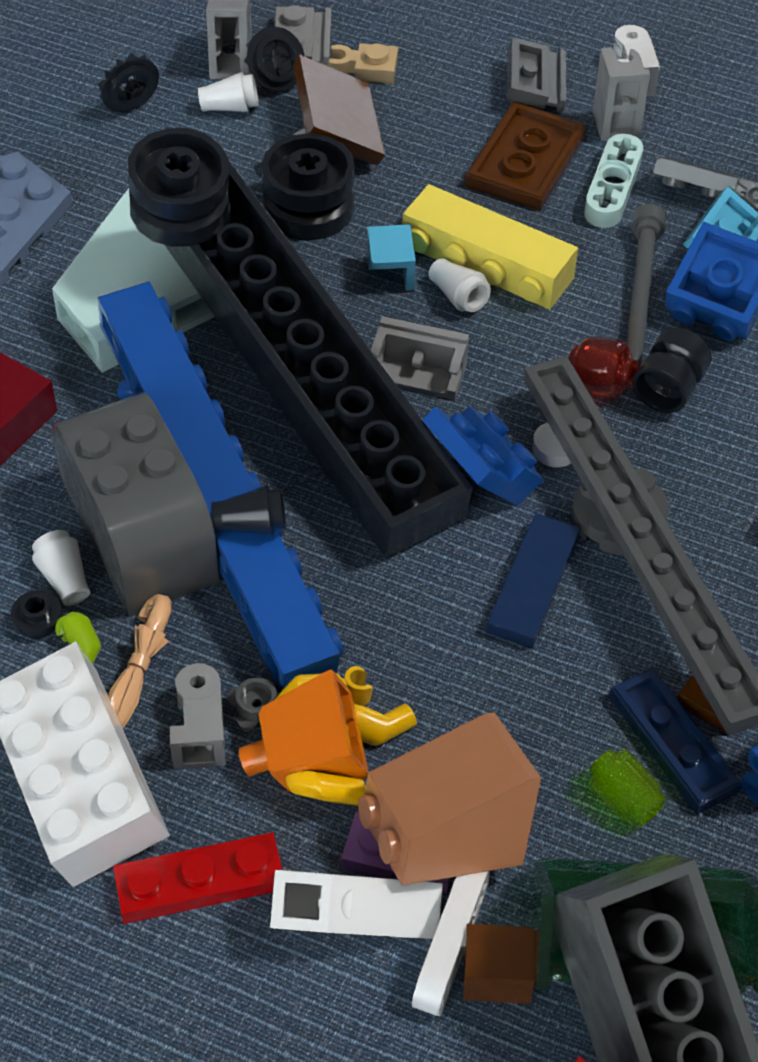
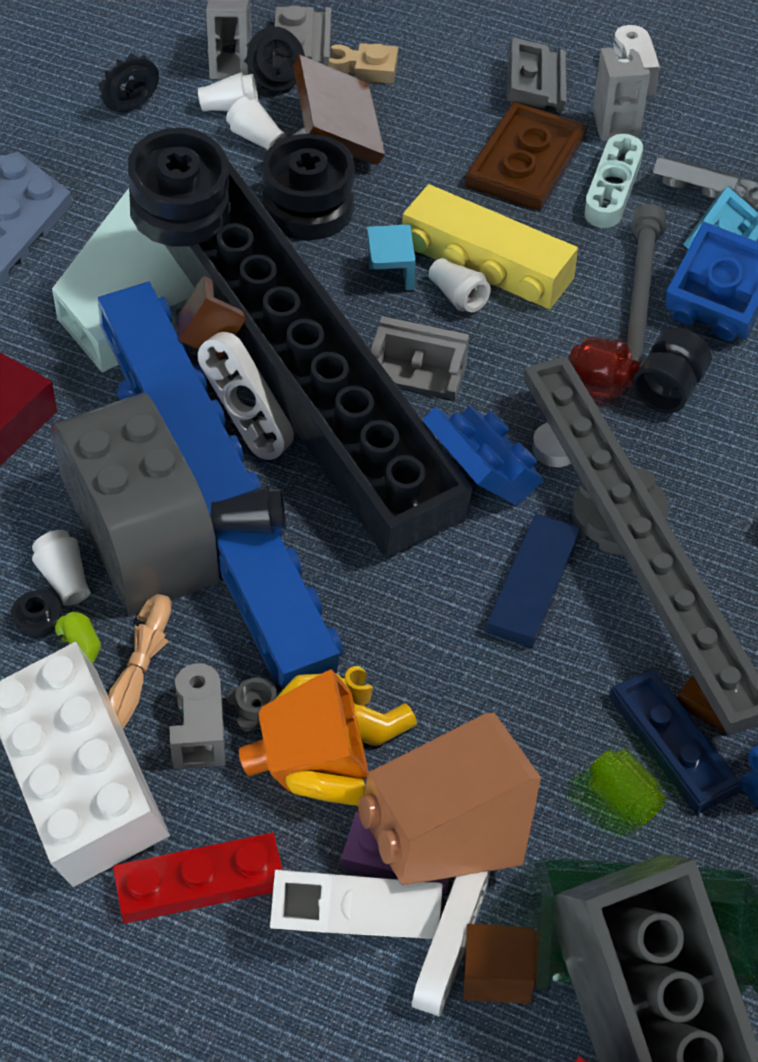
none -> reddish brown panel [177,276,245,359]
none -> white beam [198,332,294,460]
none -> white cone [226,97,286,149]

